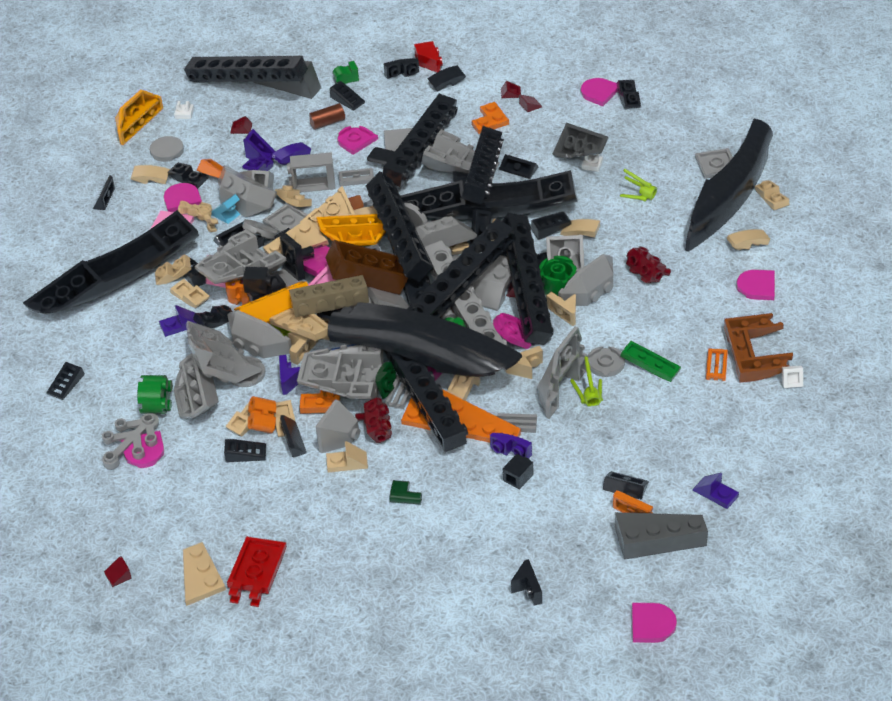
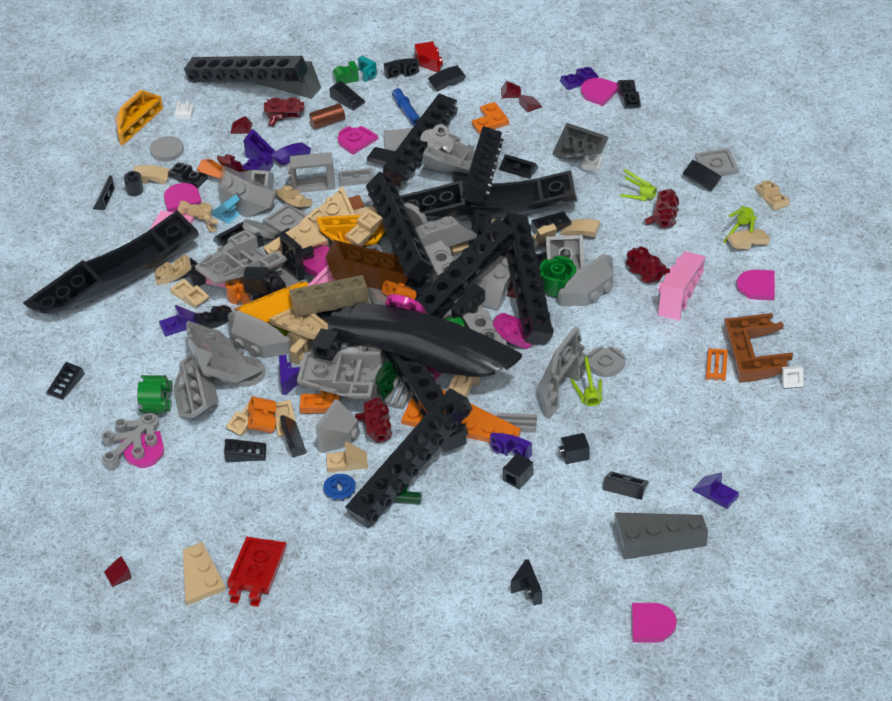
tan slope [505,346,543,379] -> none
tan slope [546,292,576,326] -> none
orange tile [613,490,653,513] -> none
green tile [620,341,681,382] -> none
black slope [685,118,773,252] -> none
none -> black brick [124,171,144,196]
none -> dark red slope [217,154,248,173]
none -> dark red brick [264,97,305,127]
none -> black brick [312,328,342,361]
none -> blue gear [323,474,356,501]
none -> tan slope [345,209,383,246]
none -> black brick [345,388,473,528]
none -> teal bracket [358,55,377,82]
none -> orange piece [382,280,416,300]
none -> dark pink tile [385,294,427,314]
none -> blue pin [392,88,420,126]
none -> light grey plate [420,124,454,153]
none -> black slope [451,283,485,318]
none -> tan slope [532,224,557,248]
none -> black brick [558,433,590,465]
none -> dark purple slope [560,67,599,90]
none -> dark red brick [644,189,679,228]
none -> bright pink wedge [658,251,706,321]
none -> black slope [682,159,722,192]
none -> lime plant [723,205,757,243]

